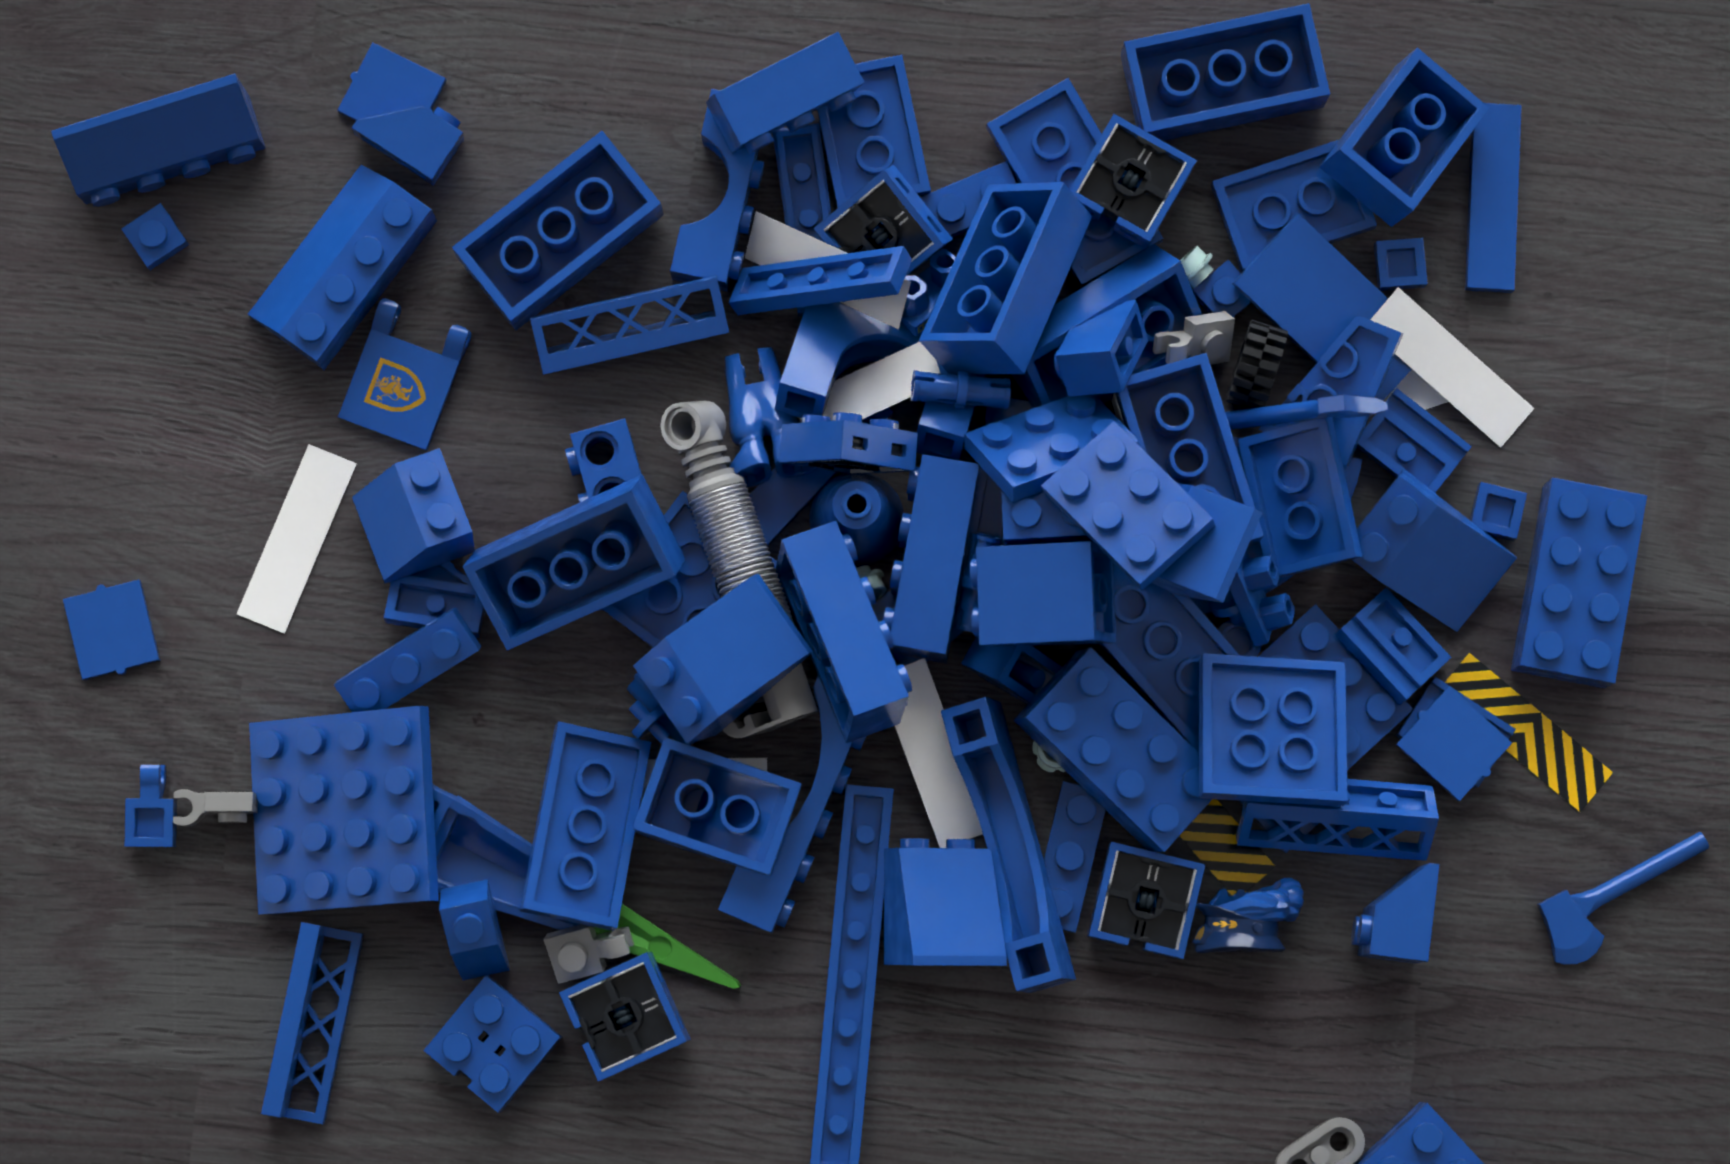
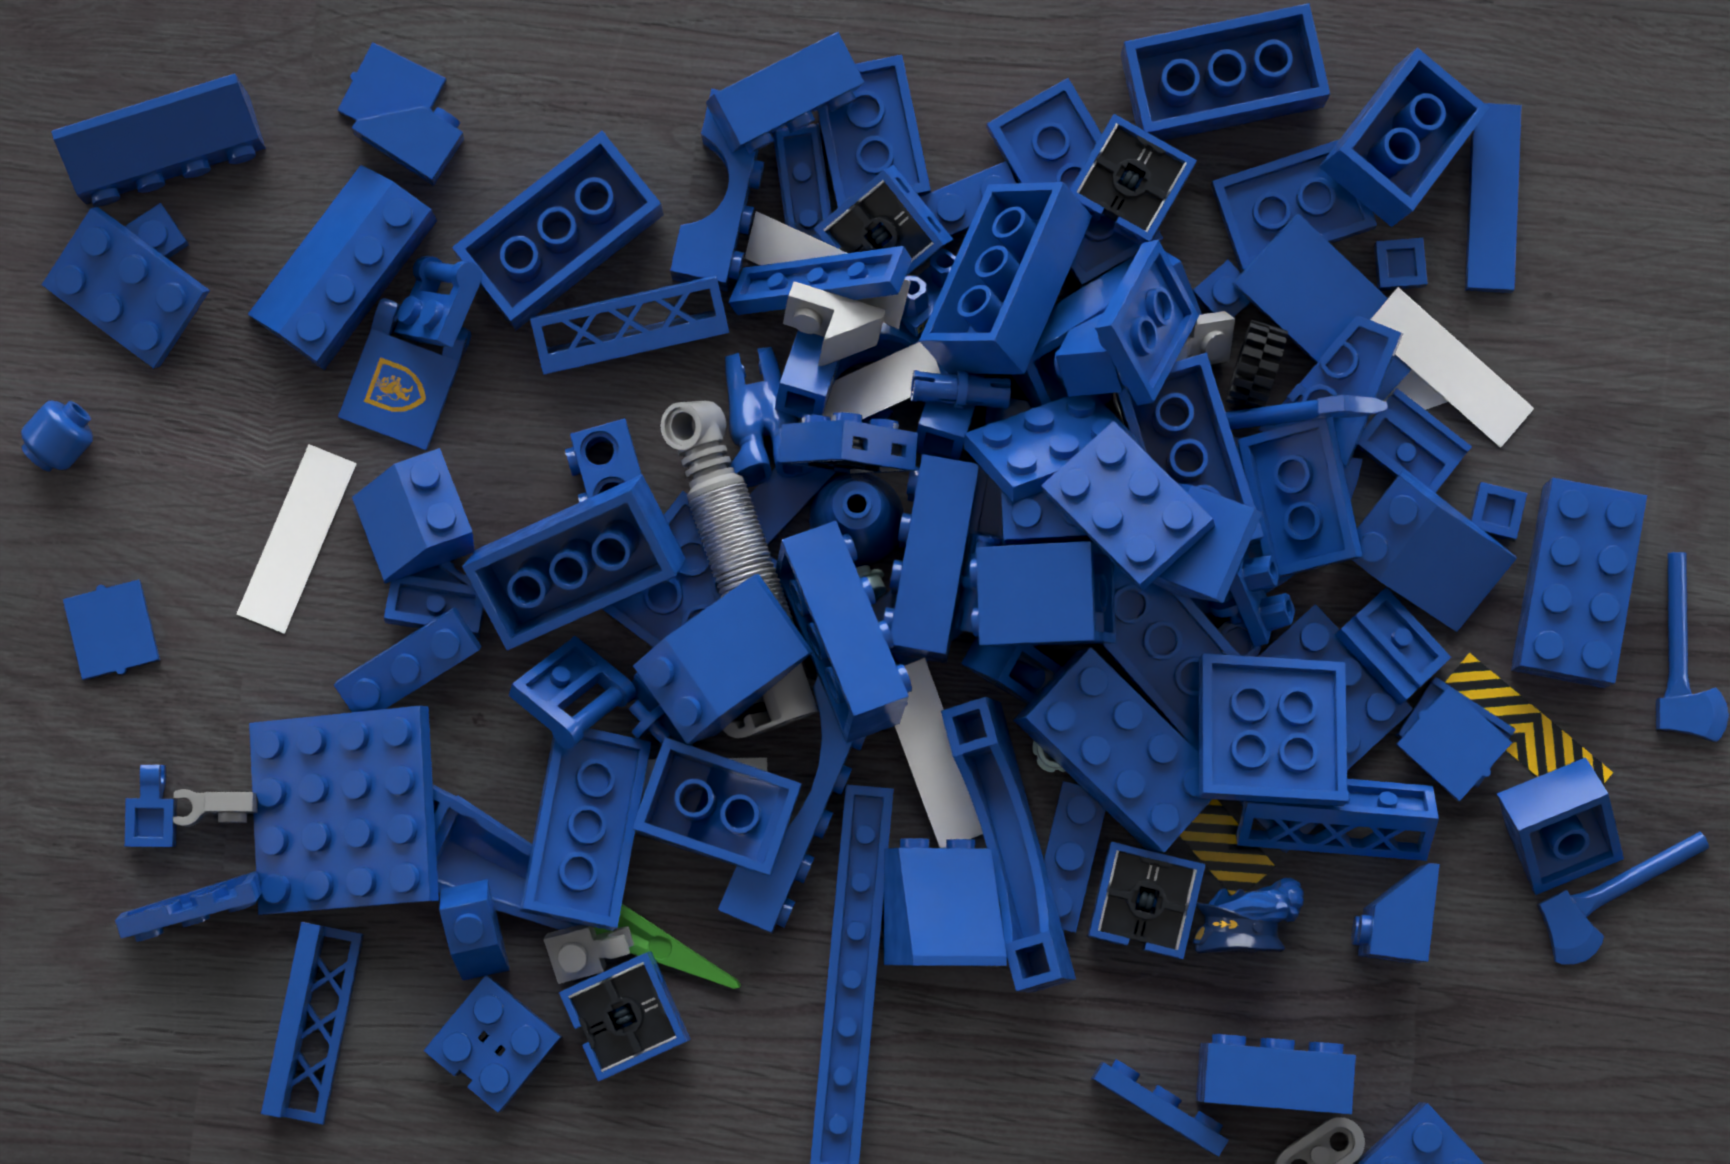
light aqua plate [1180,245,1213,289] -> none
none -> blue head [21,400,93,472]
none -> blue plate [41,207,210,369]
none -> blue wing [115,871,262,942]
none -> blue plate [394,256,482,348]
none -> blue plate [509,636,636,749]
none -> light grey slope [783,281,886,366]
none -> blue plate [1091,1059,1229,1157]
none -> blue plate [1095,239,1199,406]
none -> blue brick [1196,1034,1356,1114]
none -> blue slope [1497,758,1624,895]
none -> blue piece [1656,552,1729,743]

